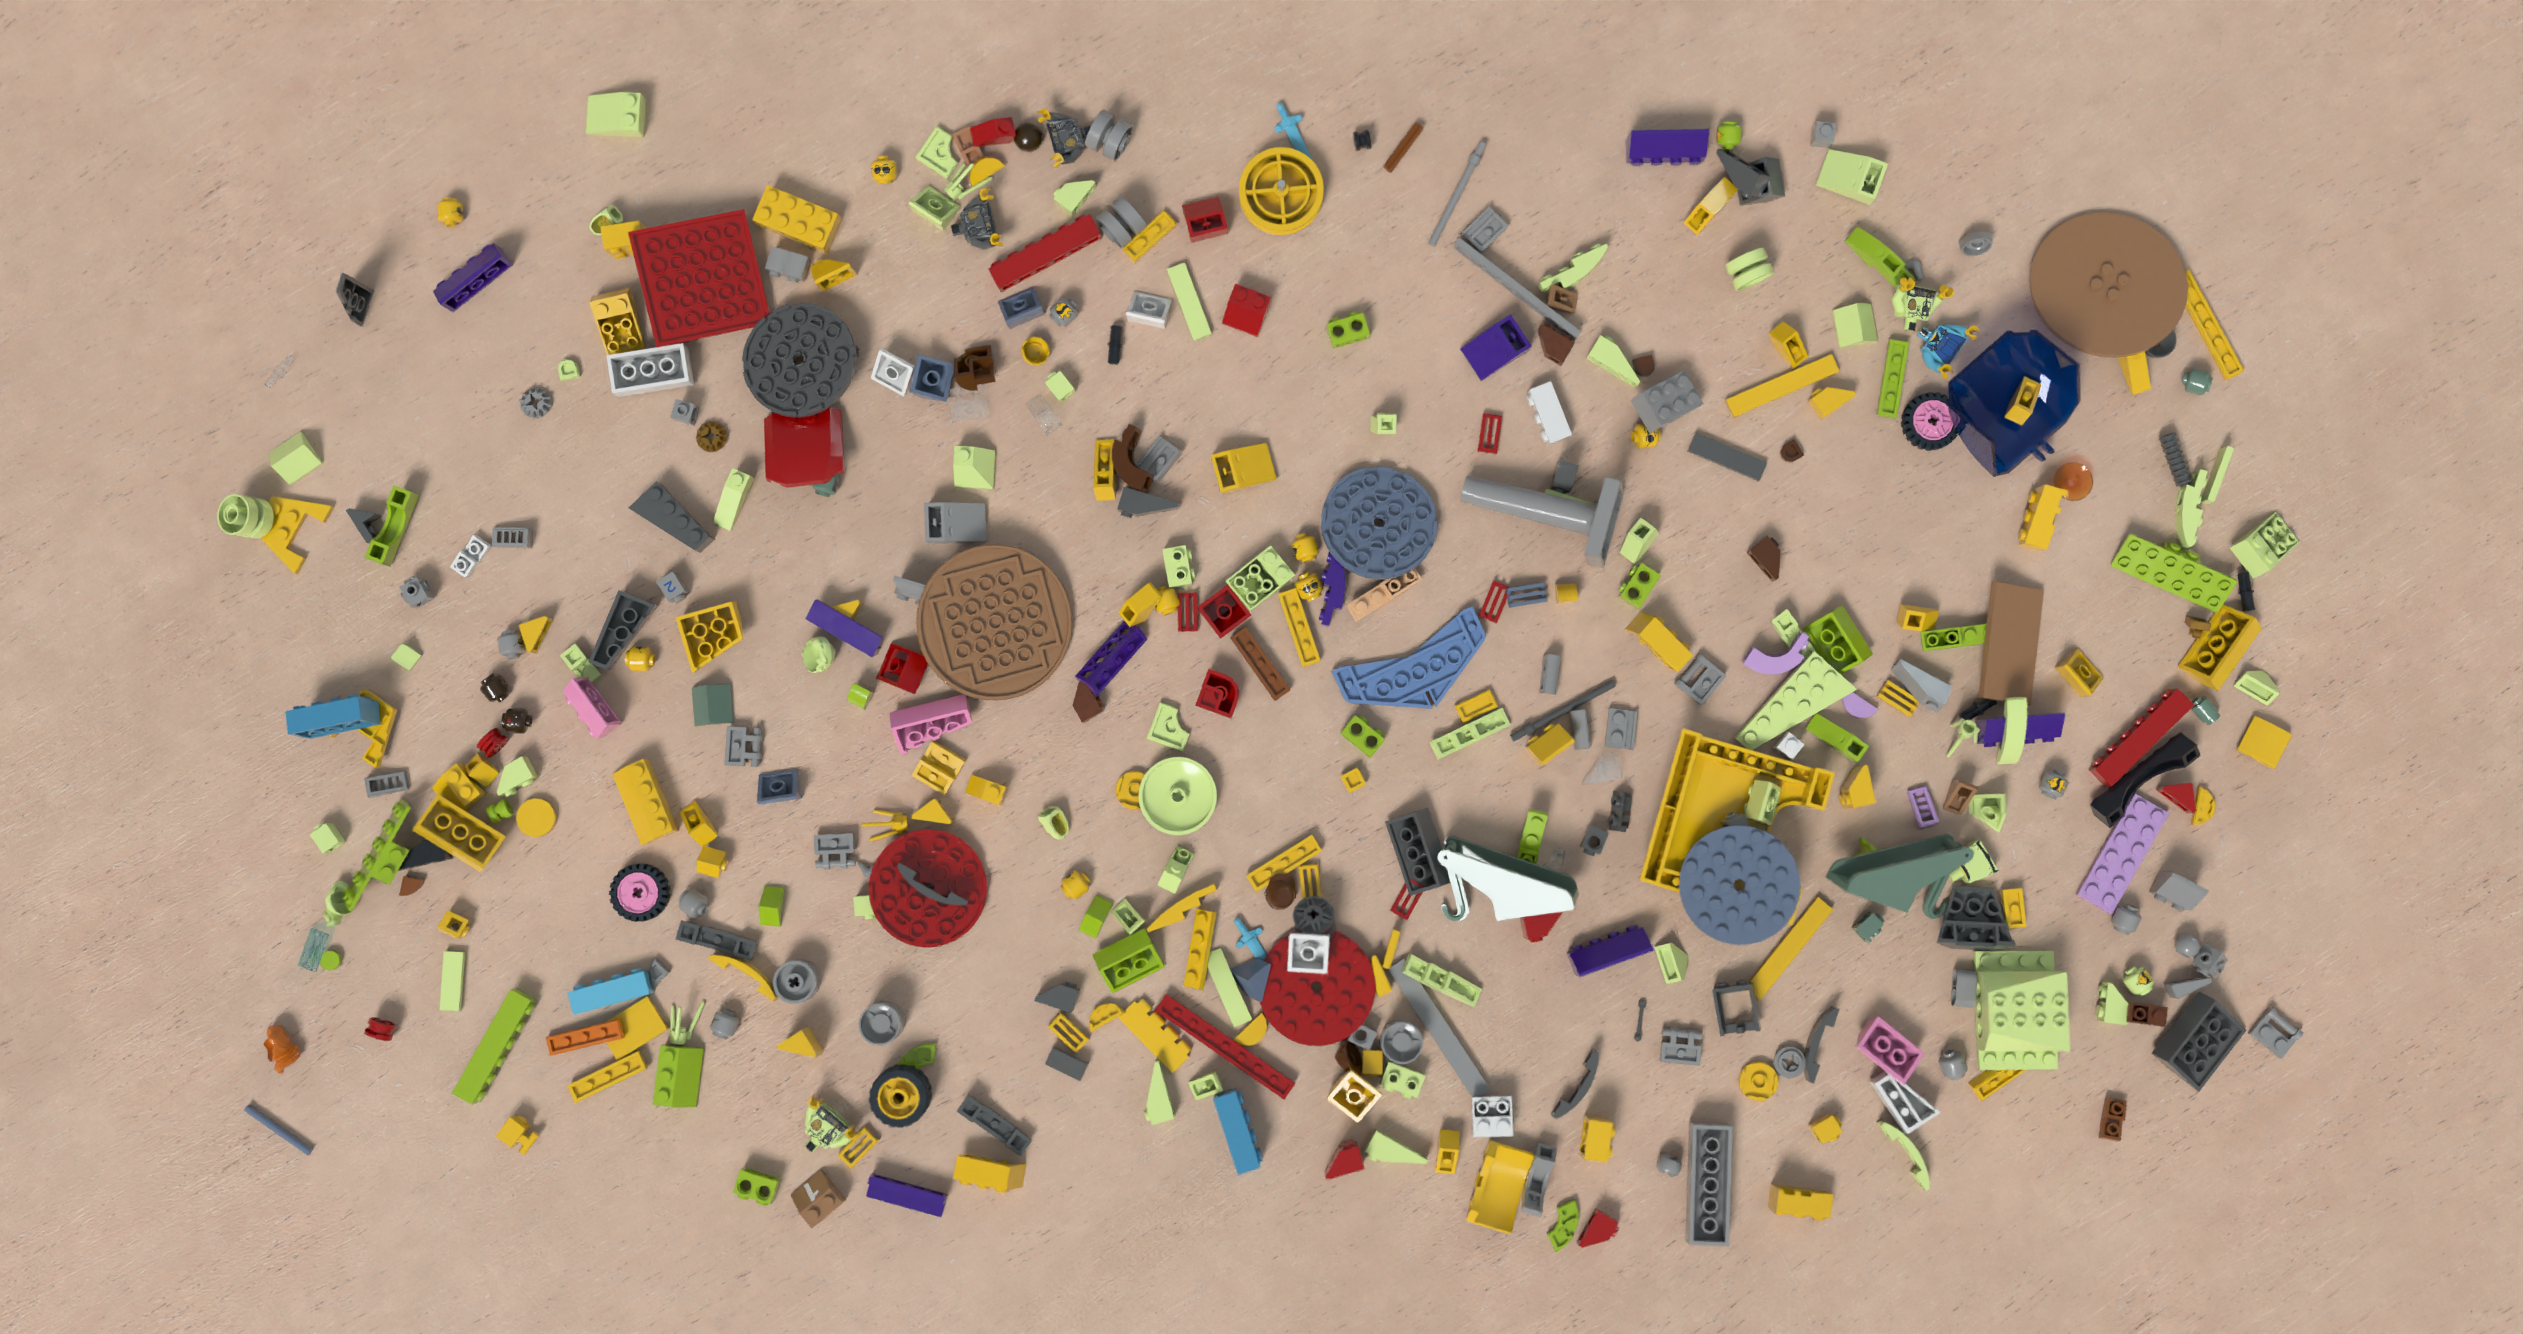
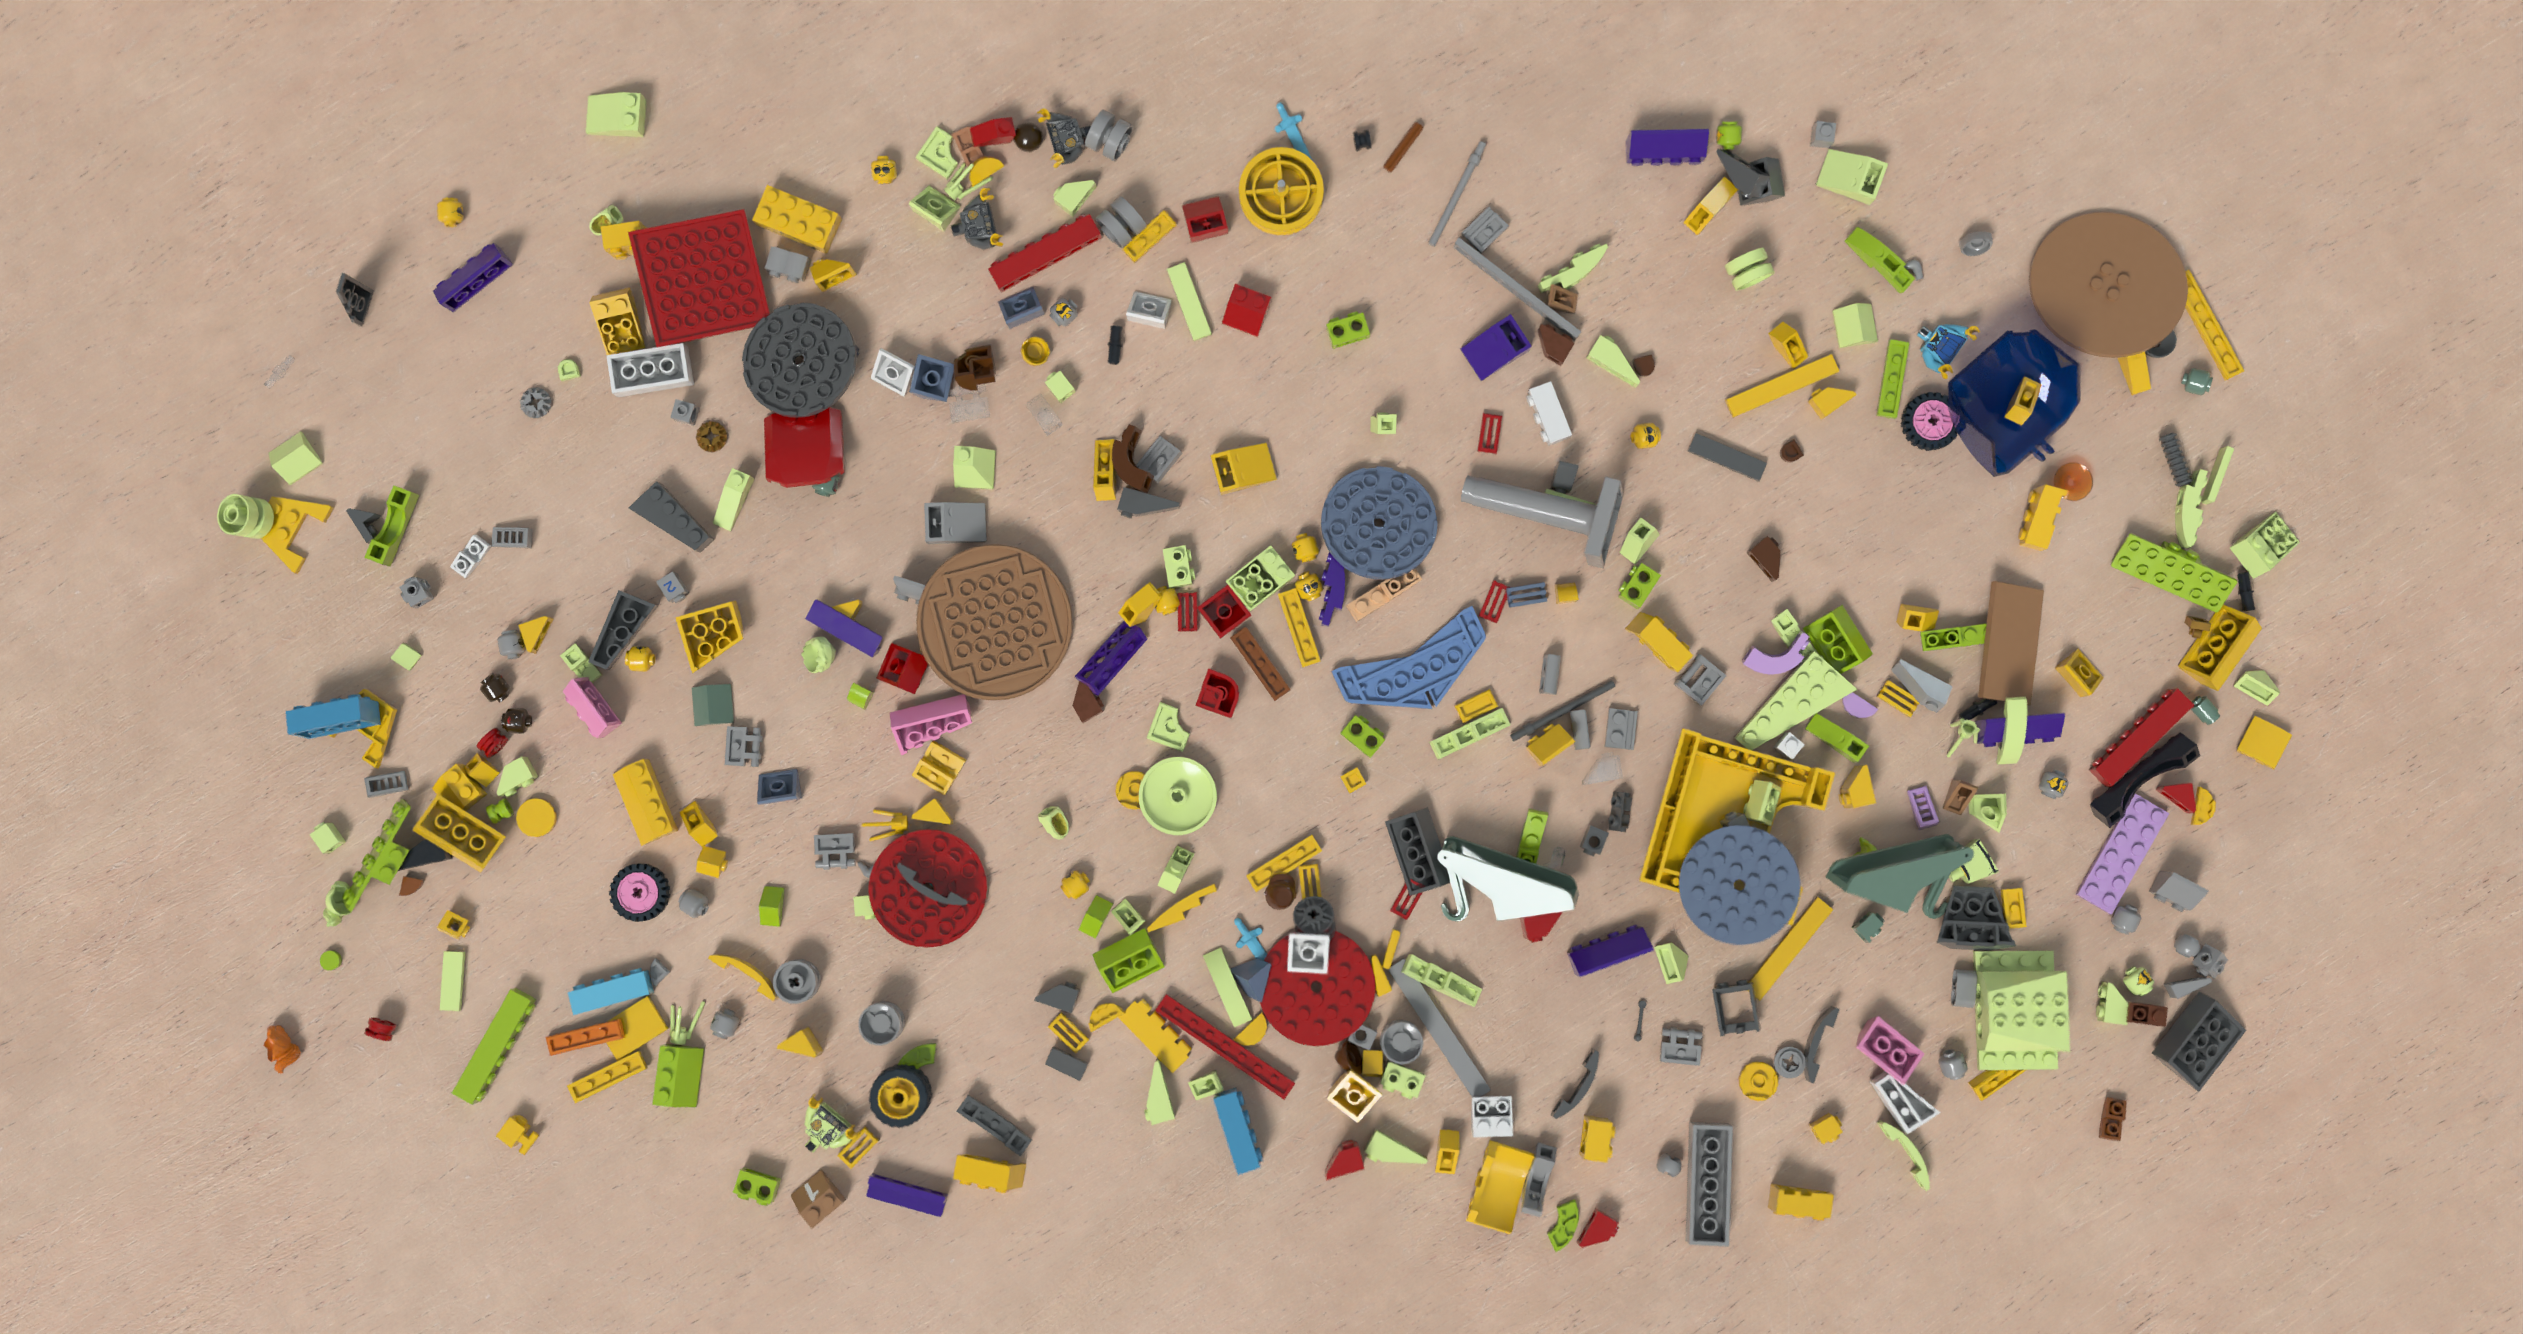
sand blue piece [244,1105,313,1156] -> none
clear light blue tile [298,928,329,972] -> none
dark grey slope [675,920,757,961] -> none
yellow slope [965,774,1008,805] -> none
yellow plate [1183,909,1217,990] -> none
light grey brick [1630,371,1704,434] -> none
torso [1891,277,1954,331] -> none
light grey plate [2248,1006,2303,1059] -> none

